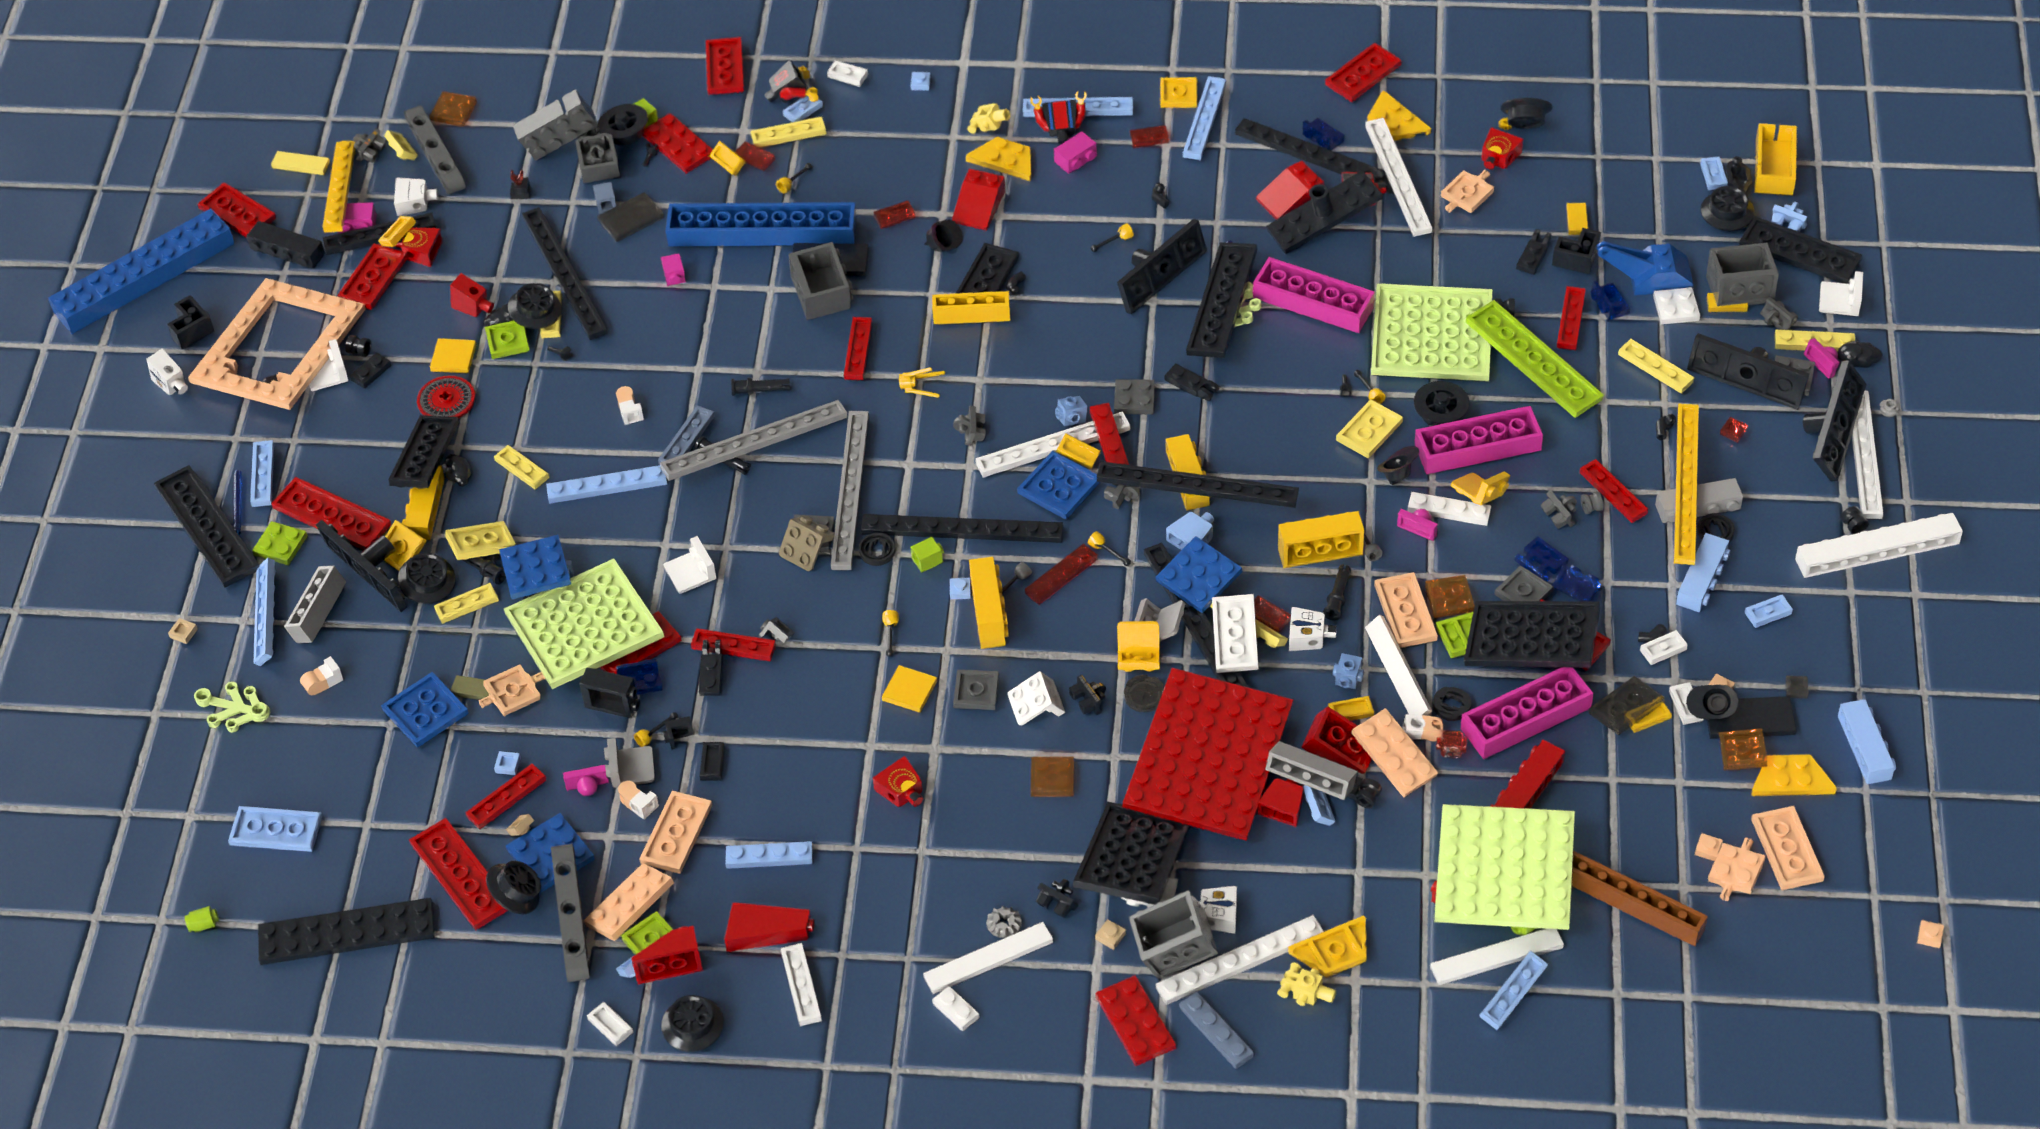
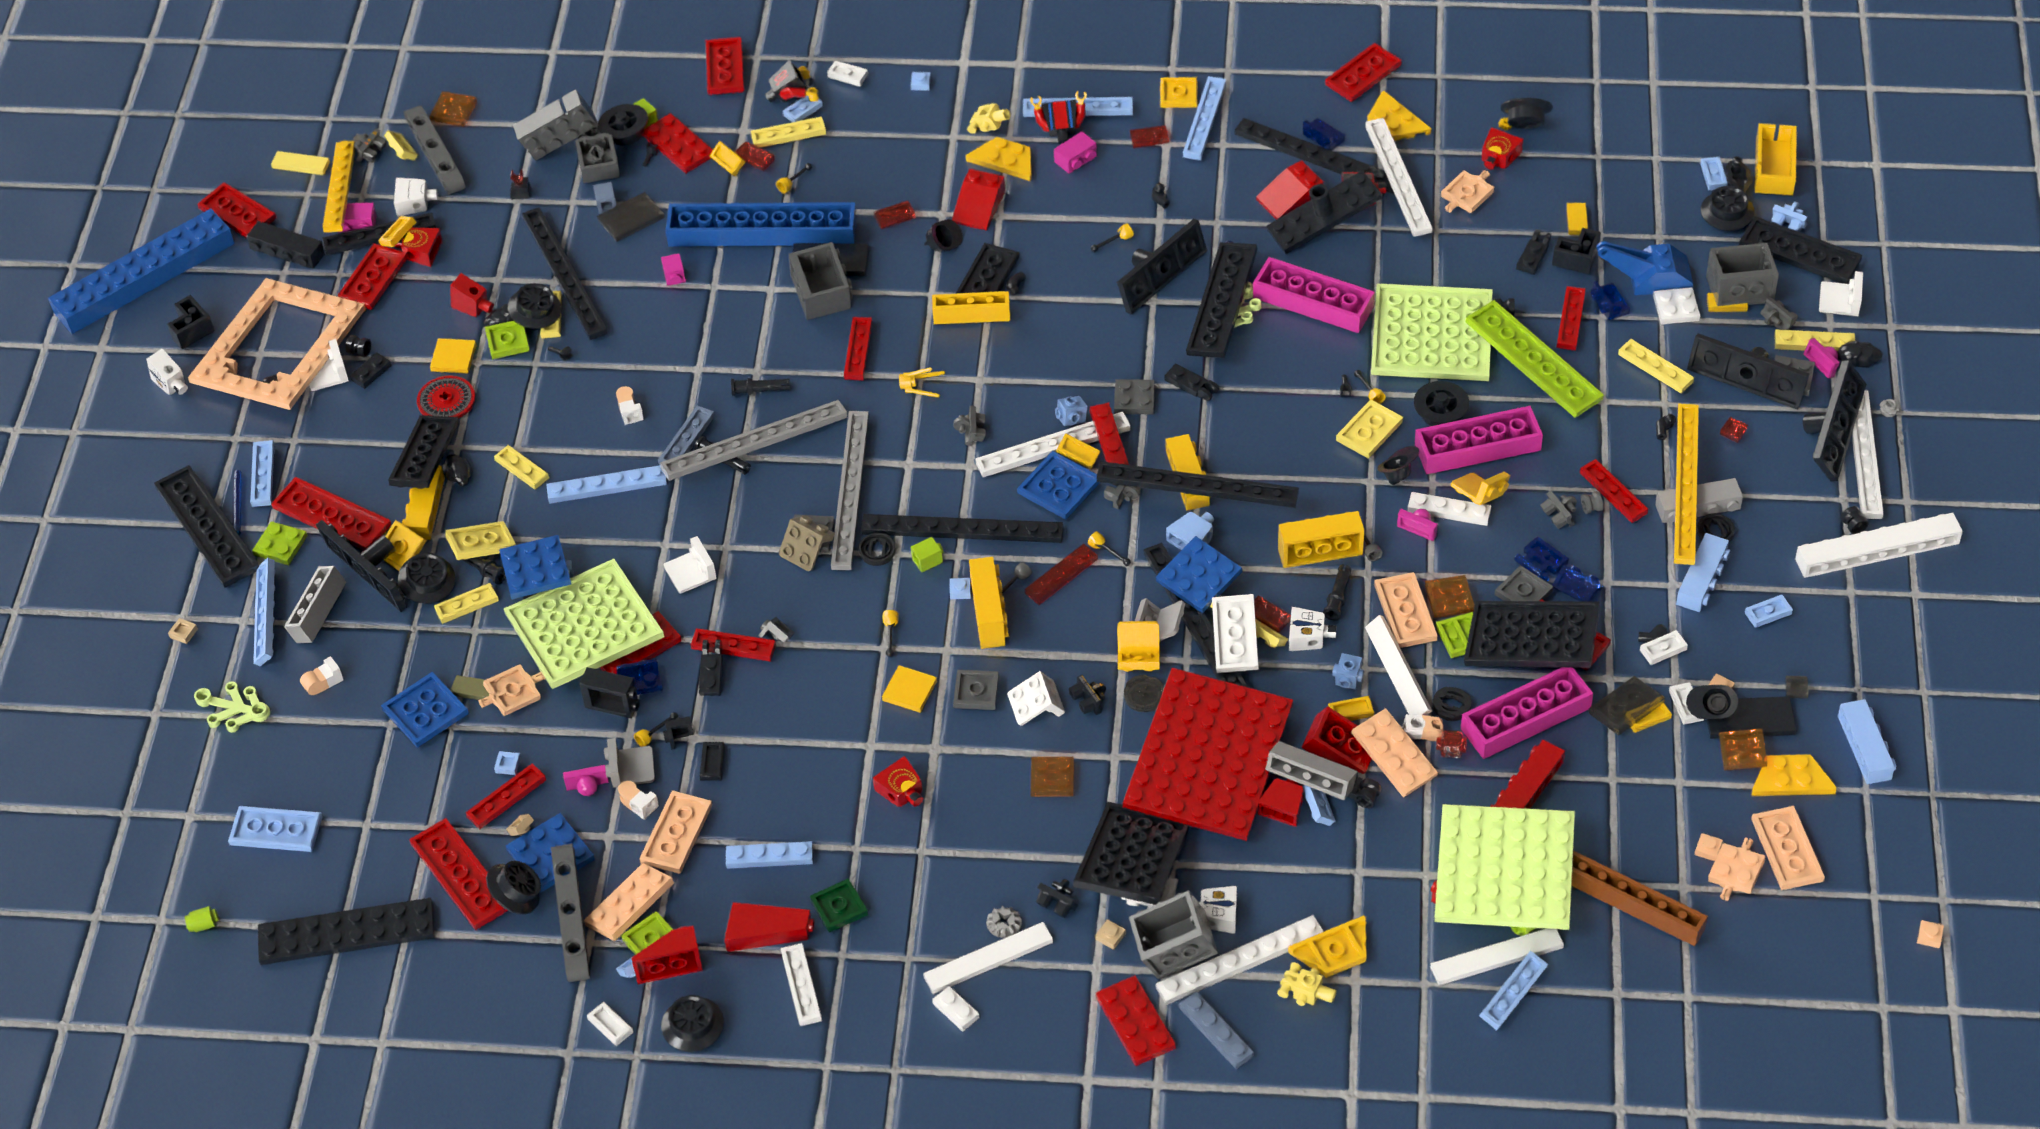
none -> dark green plate [810,878,868,933]

